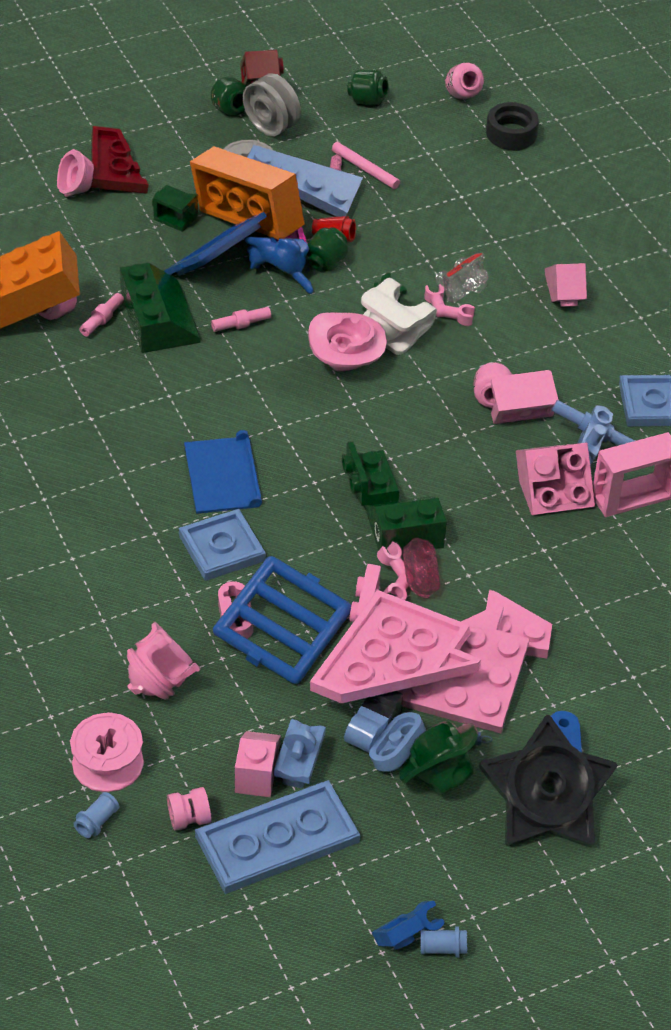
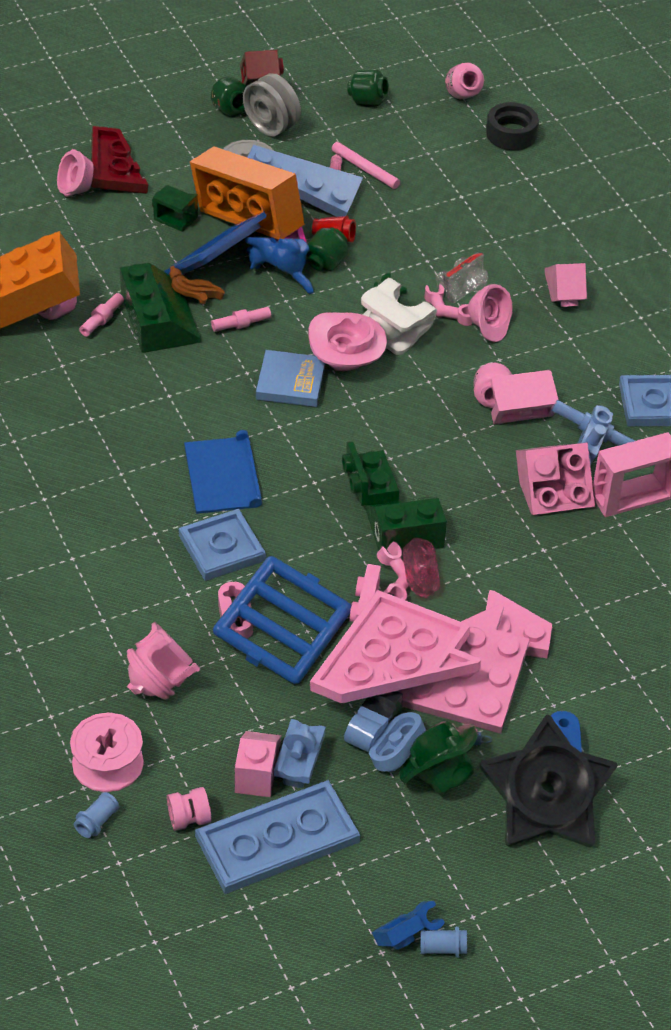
none -> dark orange piece [169,266,225,304]
none -> medium blue tile [256,350,326,407]
none -> bright pink hat [468,284,512,342]

